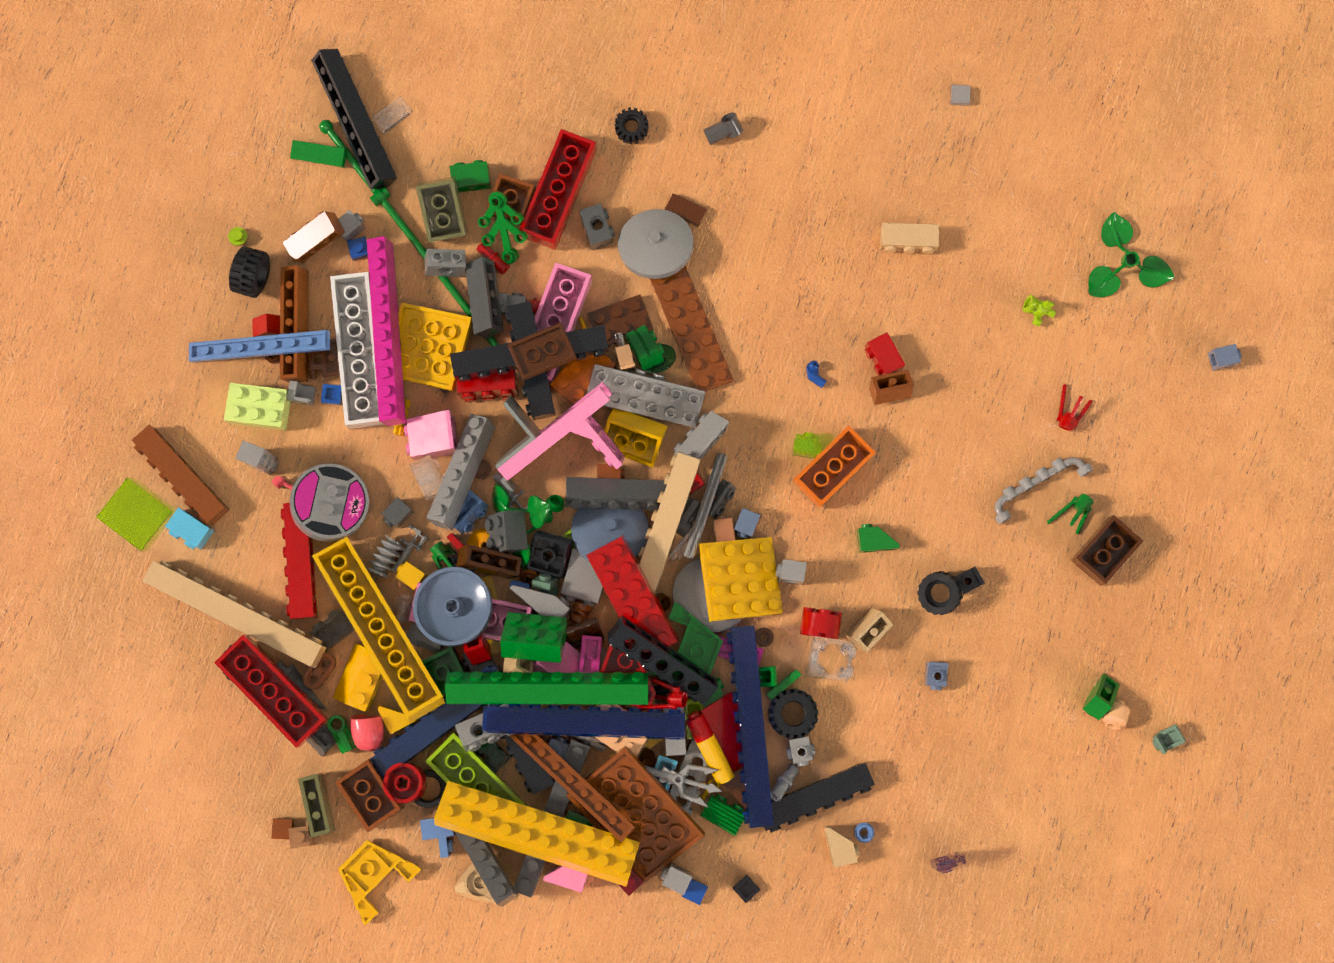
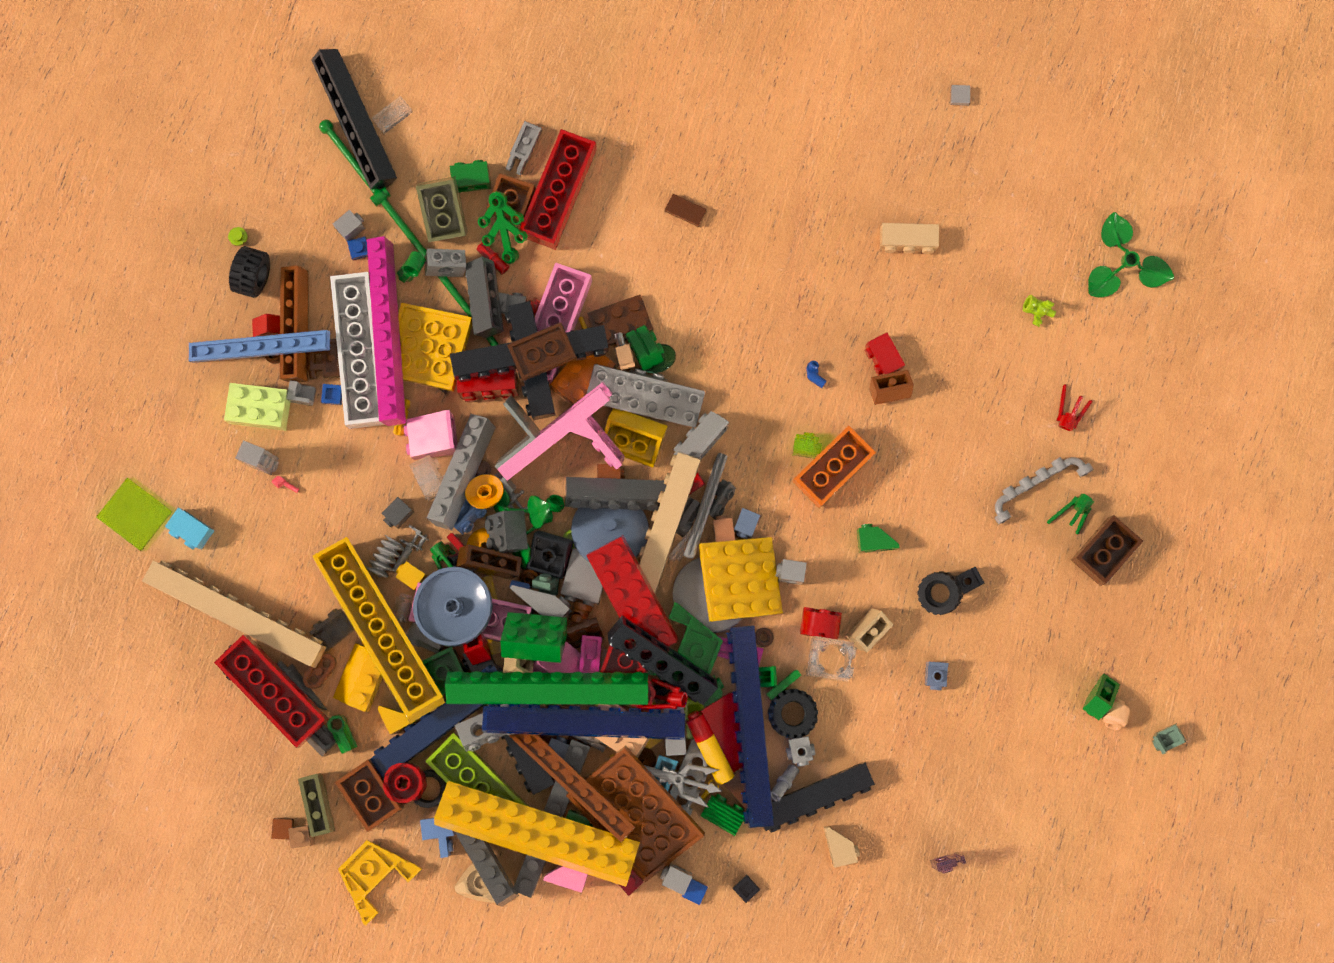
dark orange brick [132,425,230,525] -> none
red brick [281,503,318,620] -> none
brick [283,211,345,263] -> none
green tile [290,140,347,168] -> none
brick [290,463,369,542] -> none
coral piece [350,714,384,752] -> none
dark green piece [475,730,511,773] -> none
dark grey brick [579,203,615,250] -> none
black tyre [615,107,649,145] -> none
light grey dish [618,209,694,279] -> none
dark orange plate [650,266,733,392] -> none
reddish brown plate [656,593,671,612] -> none
dark grey piece [703,112,743,145] -> none
medium blue plate [854,822,874,843] -> none
sand blue brick [1208,344,1241,371] -> none
none -> green piece [397,251,426,283]
none -> light orange dish [465,474,504,509]
none -> light grey hinge [506,121,542,175]

